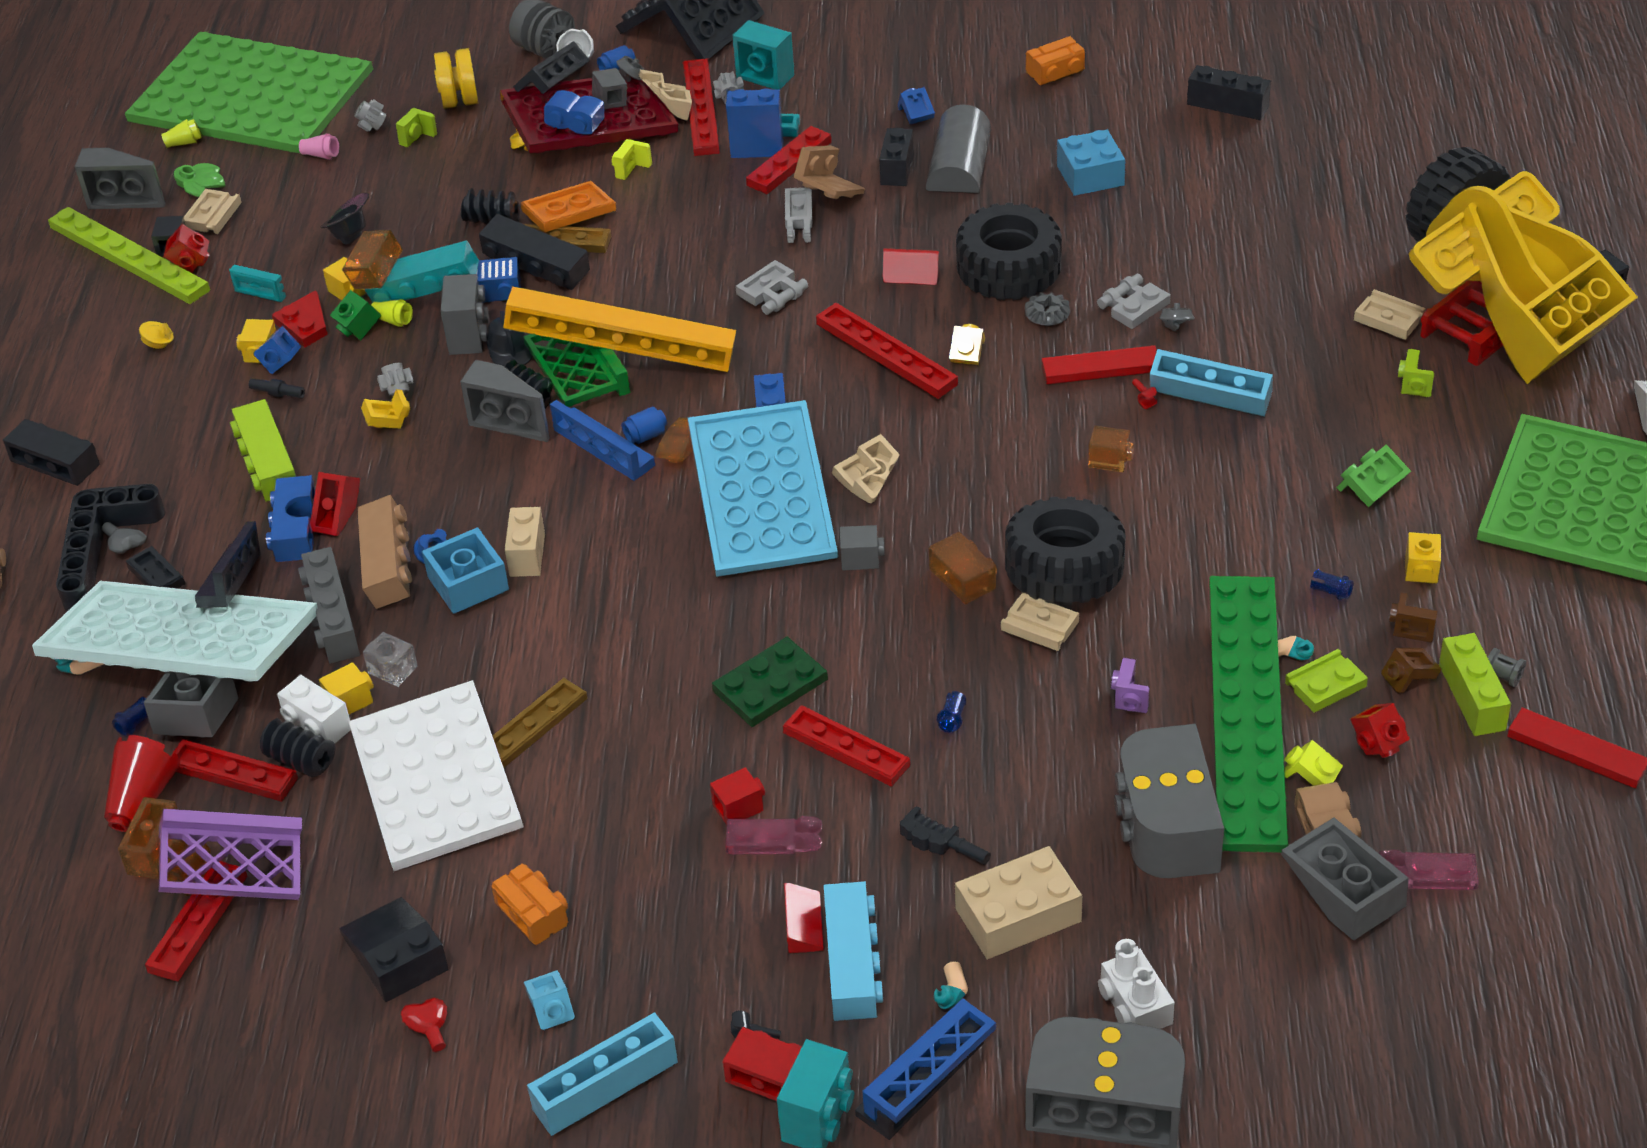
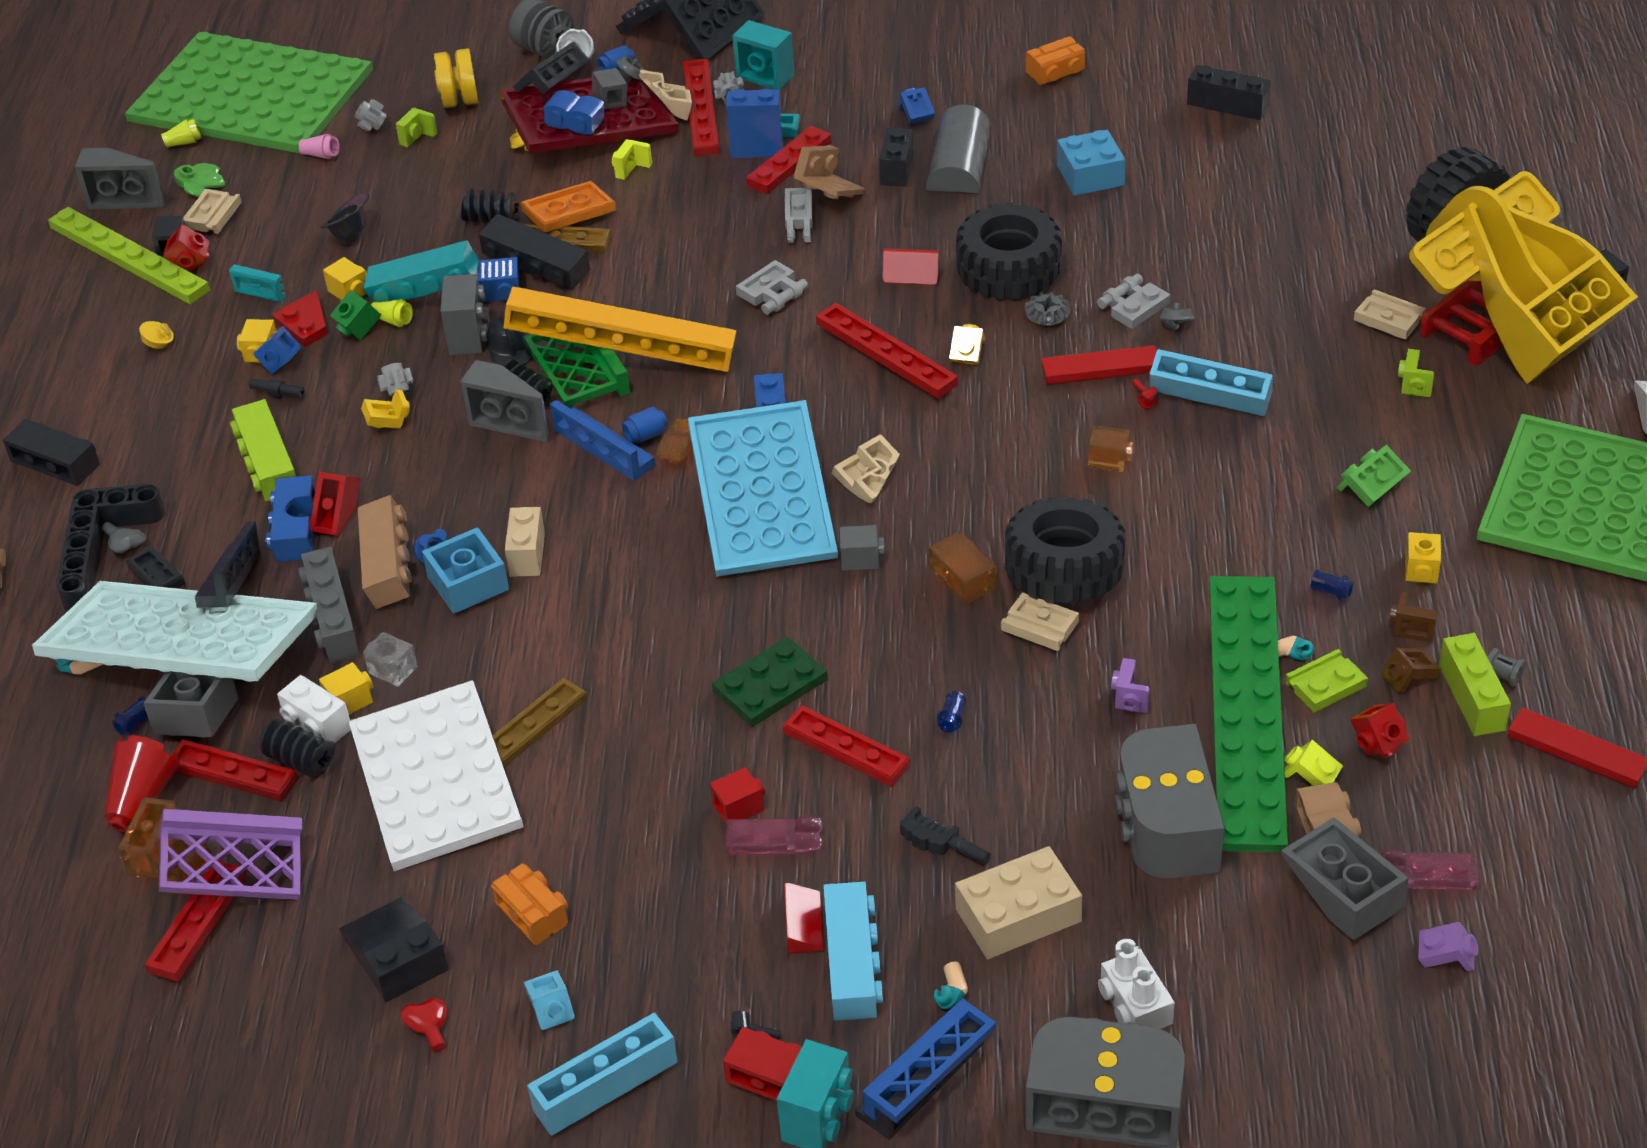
clear orange brick [342,230,403,289] -> none
none -> medium lavender bracket [1418,922,1478,971]

